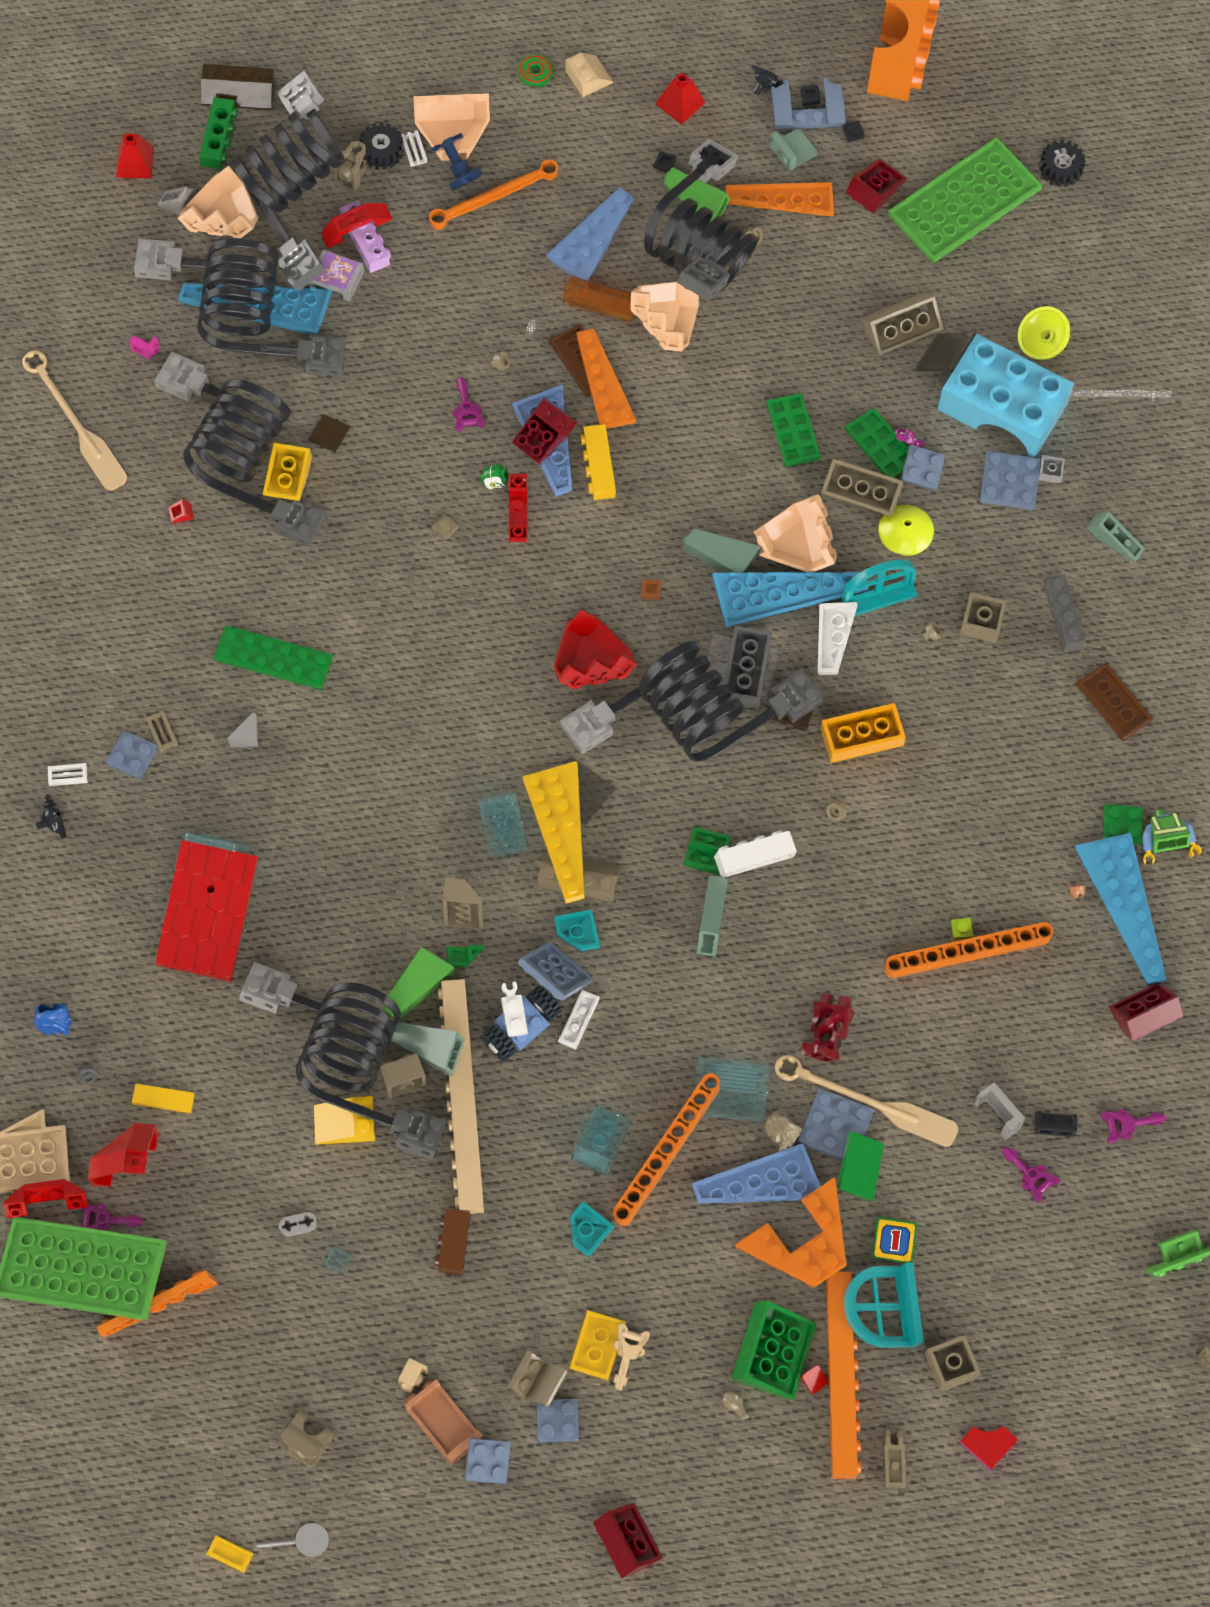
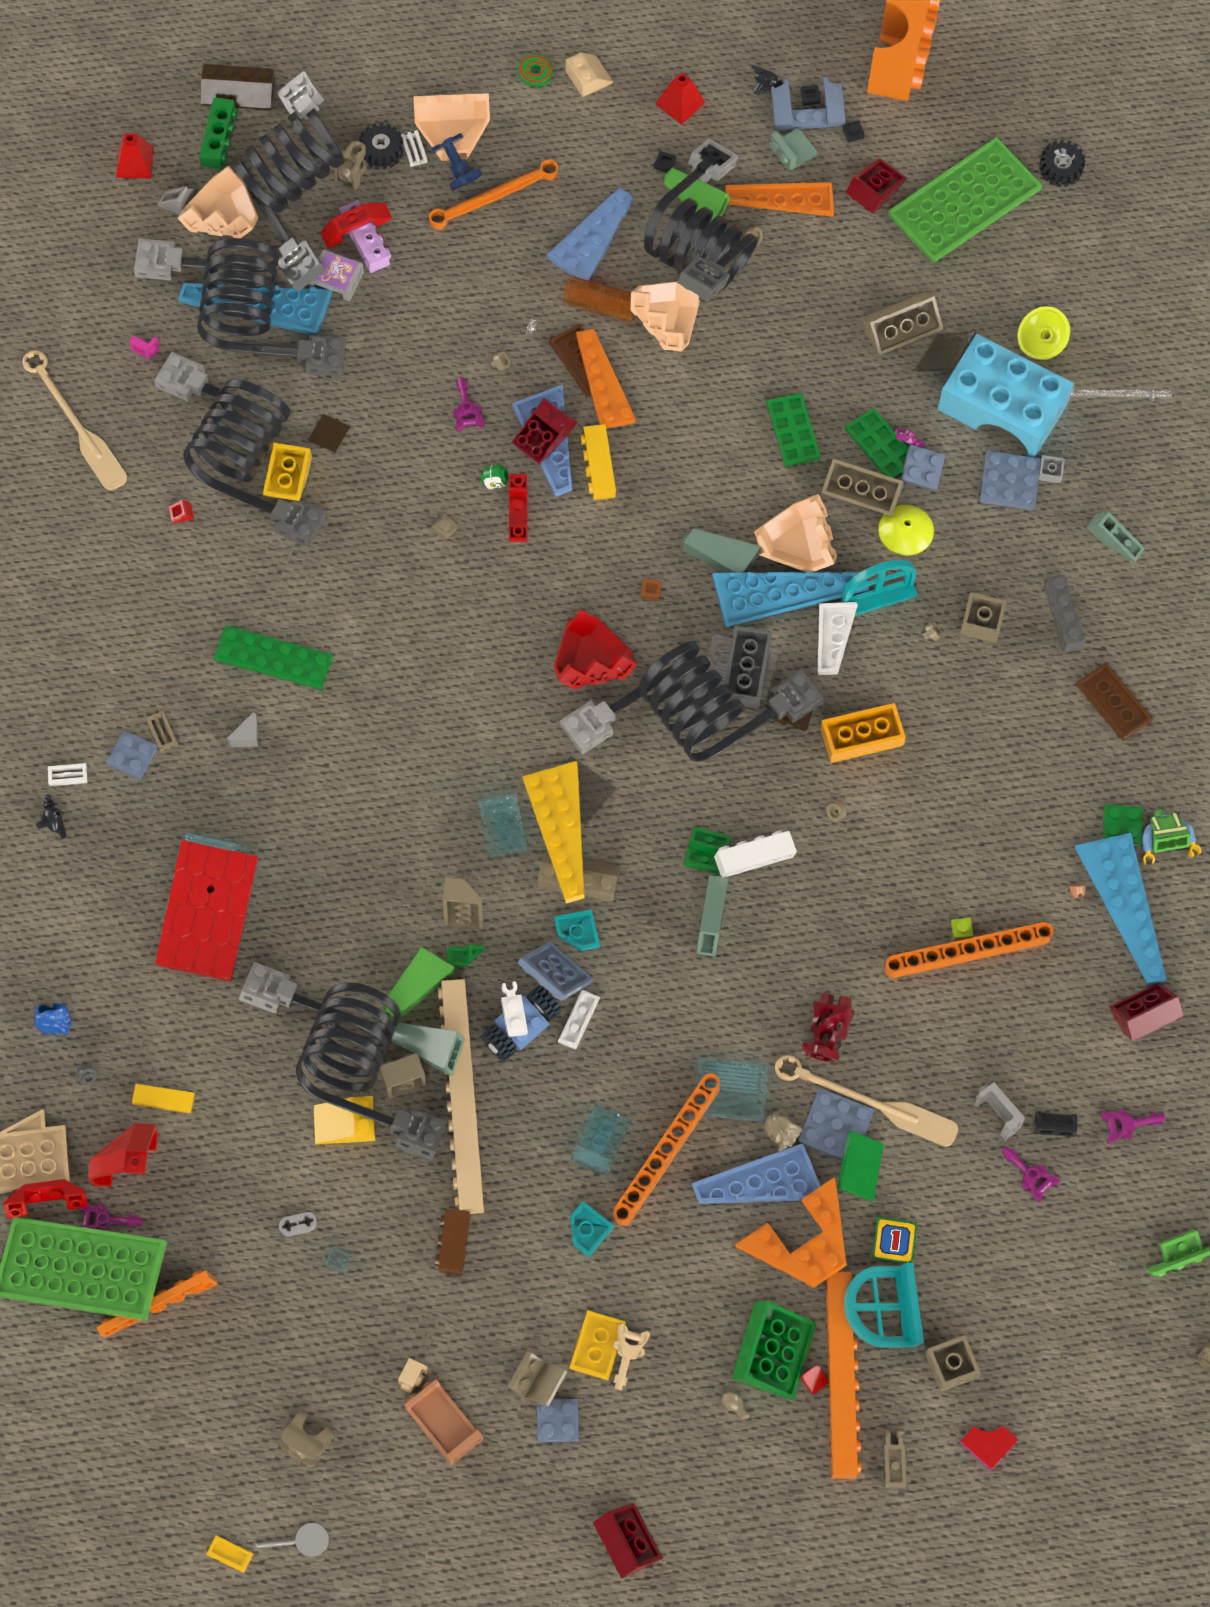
sand blue plate [464,1438,511,1484] -> none

